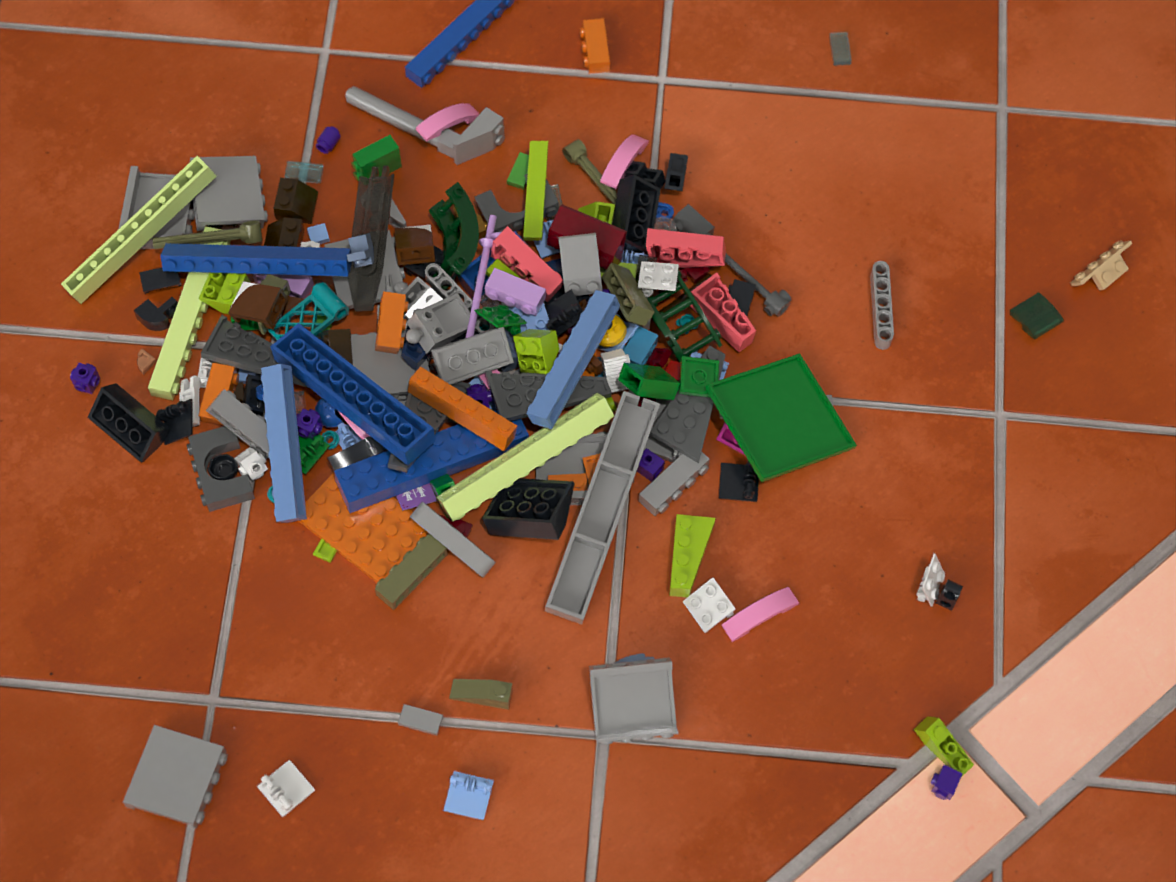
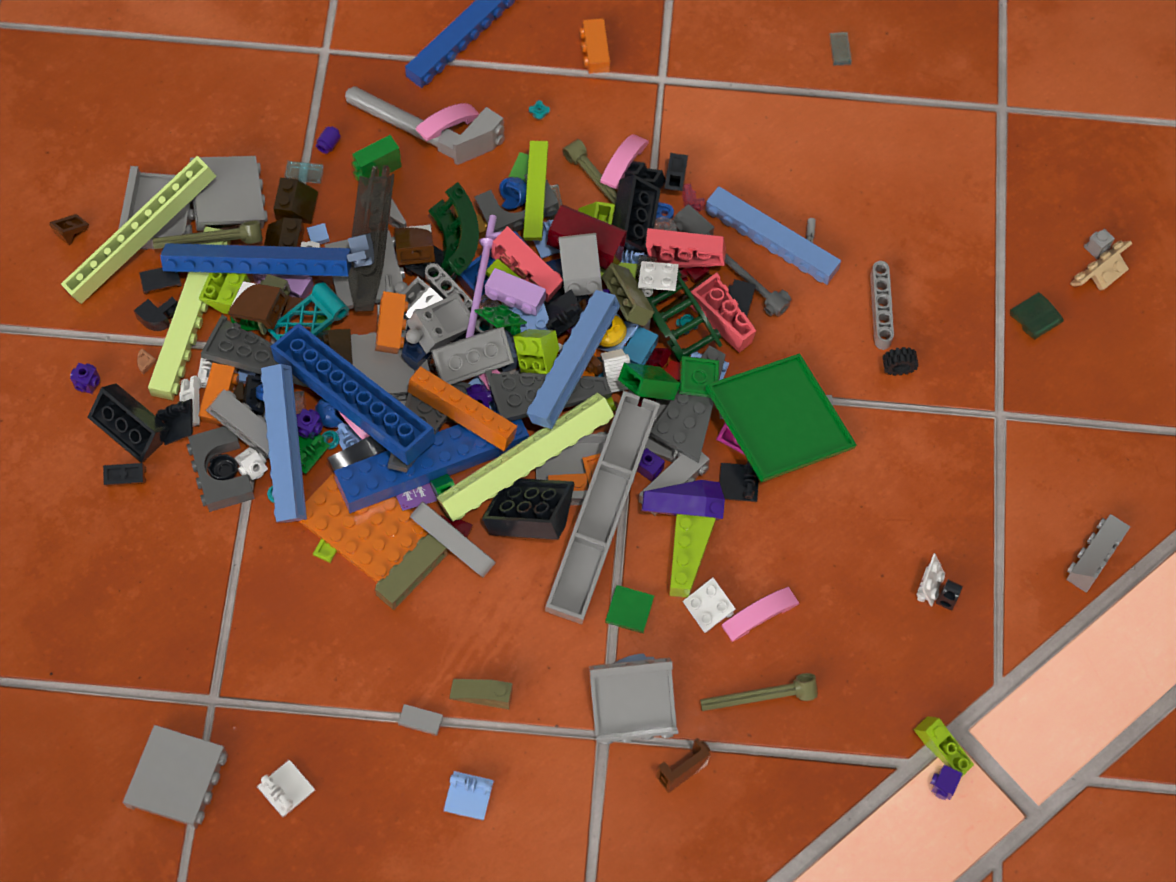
none -> reddish brown slope [49,214,89,245]
none -> black hinge [103,463,146,485]
none -> blue cap [499,177,527,210]
none -> teal plate [529,100,550,119]
none -> green tile [605,585,654,634]
none -> dark purple wedge [642,480,725,521]
none -> reddish brown panel [656,738,710,793]
none -> clear pink bracket [682,184,705,212]
none -> olive piece [700,673,818,711]
none -> medium blue brick [705,186,841,285]
none -> light grey piece [806,218,816,243]
none -> black tyre [883,347,919,376]
none -> light grey wedge [1066,514,1130,593]
none -> light grey brick [1084,228,1115,259]

